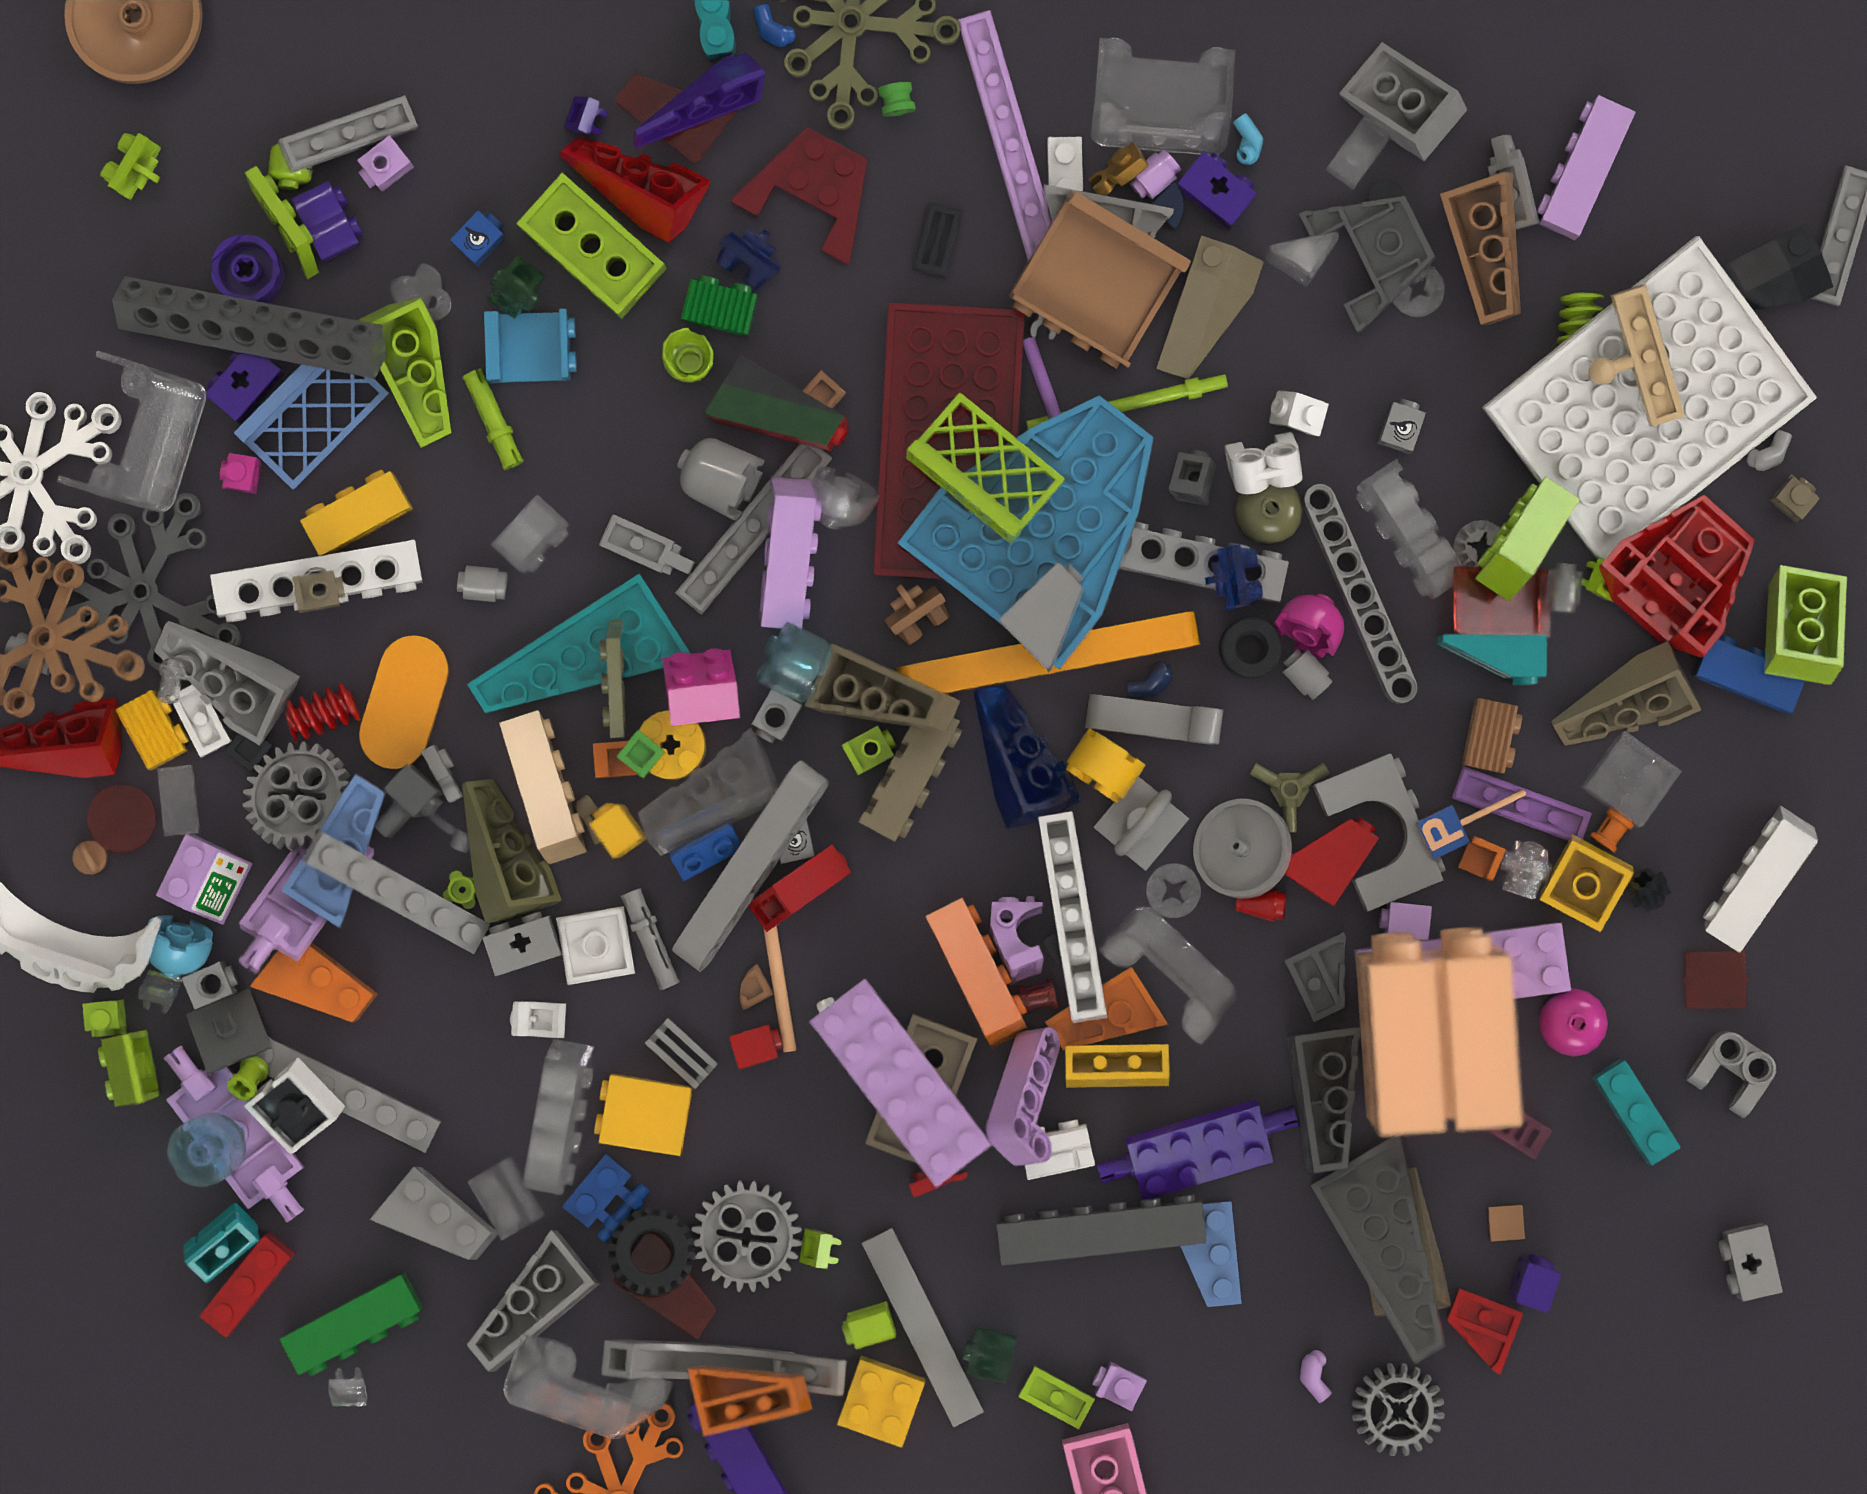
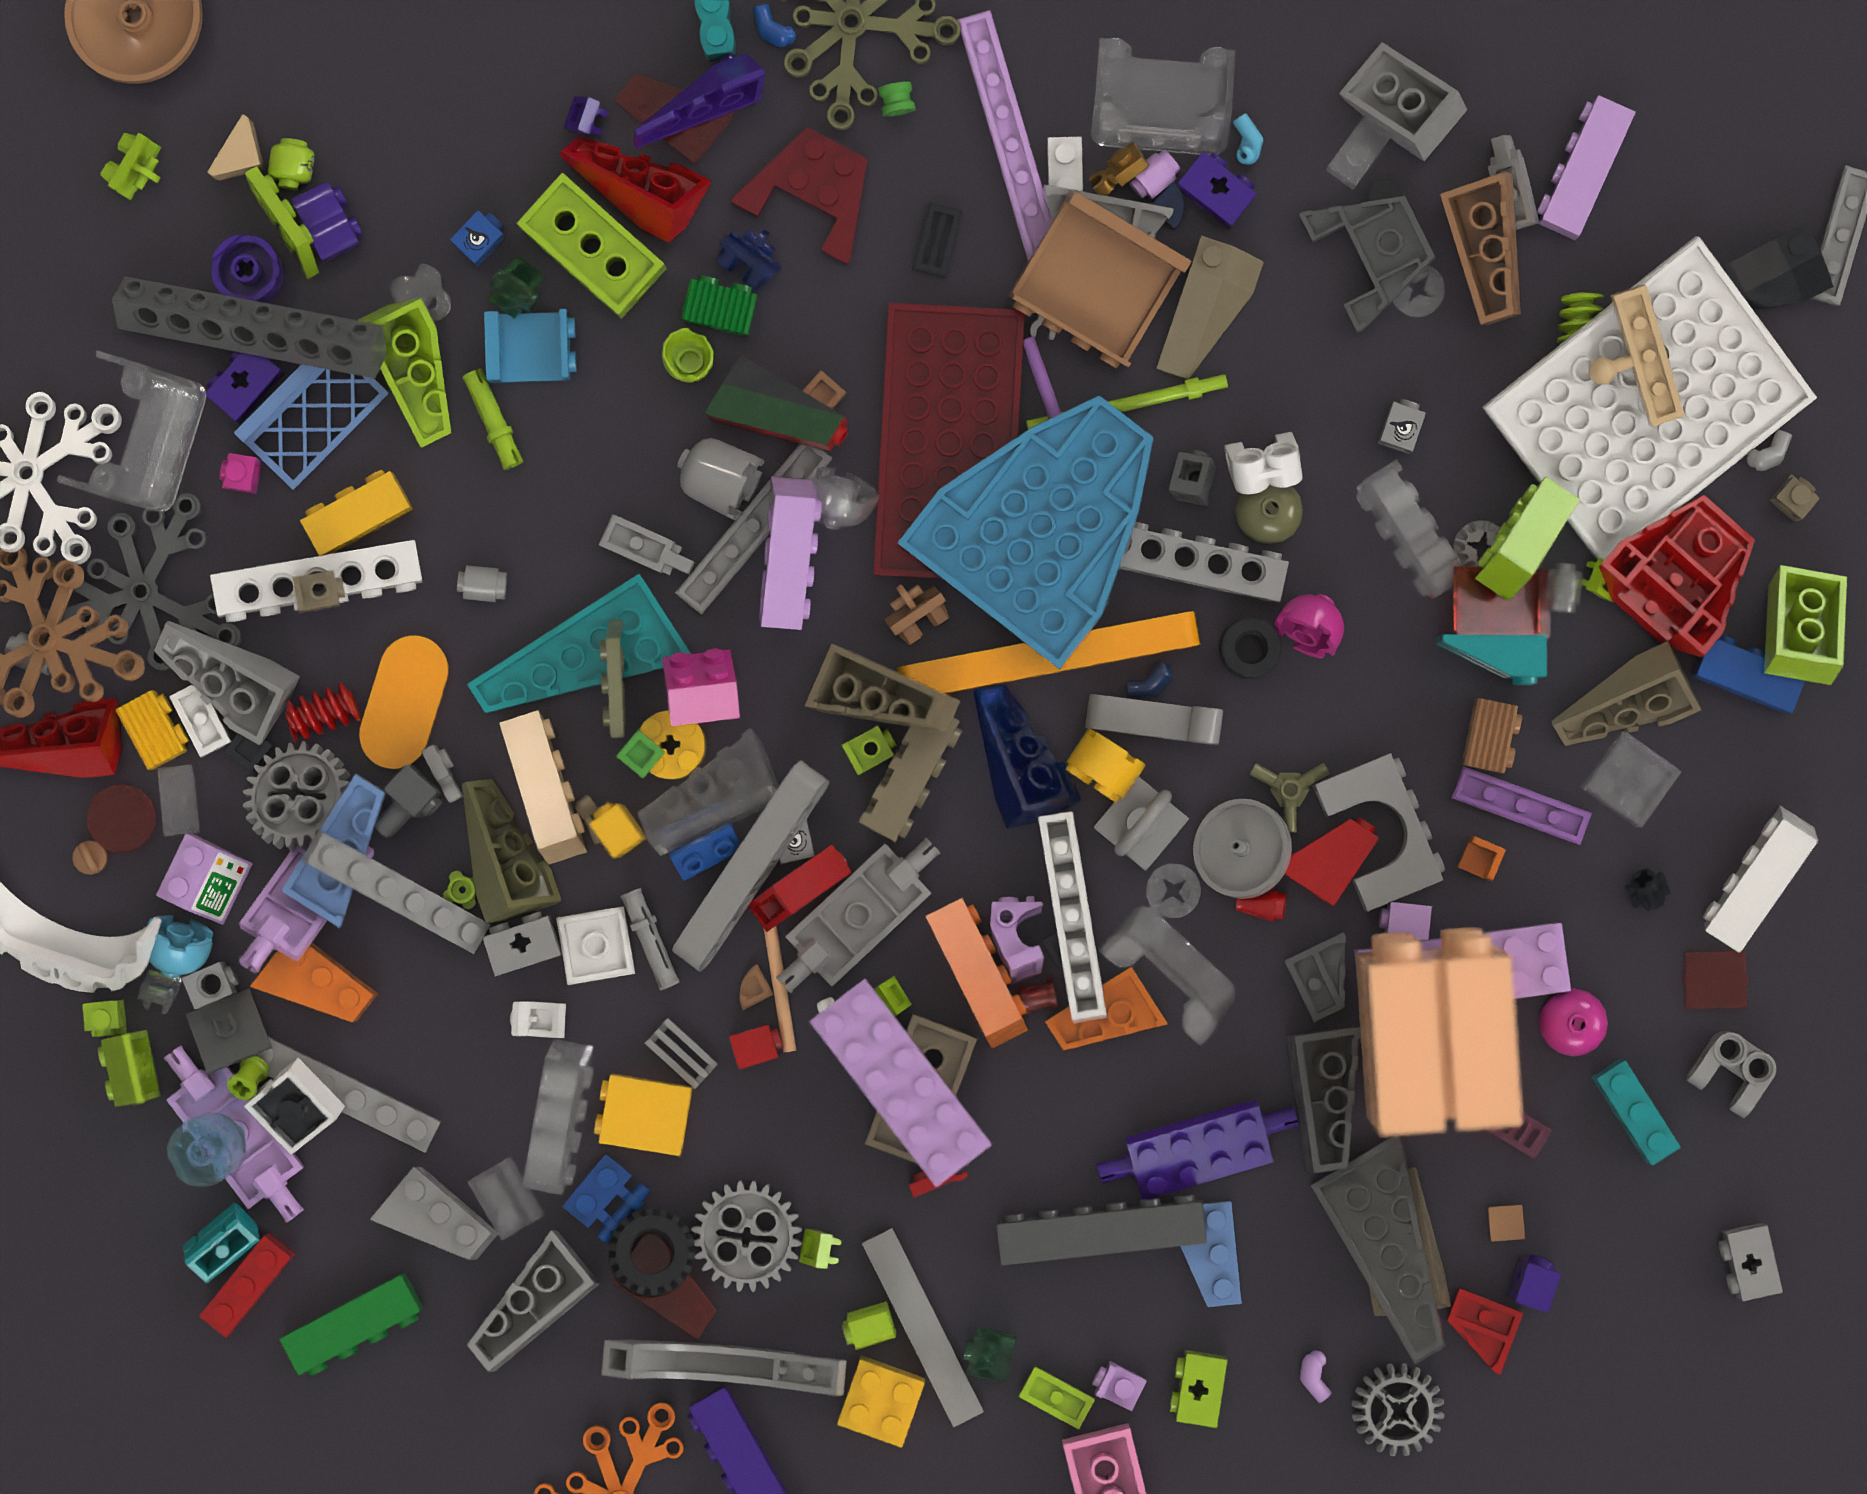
clear pin [157,658,186,704] -> none
light grey tile [278,95,418,174] -> none
clear tile [328,1368,367,1406] -> none
lavender brick [357,135,414,192] -> none
clear hand [430,813,469,853] -> none
clear brick [491,495,570,574] -> none
clear windscreen [504,1334,672,1439] -> none
orange panel [593,741,637,778] -> none
orange wedge [687,1365,812,1436] -> none
light grey brick [752,688,802,744] -> none
clear light blue brick [756,622,832,703] -> none
lime fence [906,393,1065,545] -> none
lavender beam [986,1027,1060,1166] -> none
light grey slope [999,562,1084,672] -> none
white brick [1025,1119,1095,1180] -> none
yellow brick [1065,1044,1169,1088] -> none
clear blue hips [1204,544,1263,610] -> none
clear slope [1265,232,1339,287] -> none
white bracket [1269,391,1329,437] -> none
light grey brick [1283,649,1333,700] -> none
light grey beam [1302,484,1418,704] -> none
piece [1416,790,1526,860] -> none
clear brick [1500,840,1552,900] -> none
yellow brick [1539,834,1634,932] -> none
orange bush [1590,808,1634,853] -> none
none -> tan slope [207,114,265,181]
none -> light grey plate [776,837,941,993]
none -> lime tile [874,976,912,1016]
none -> lime brick [1169,1350,1227,1428]

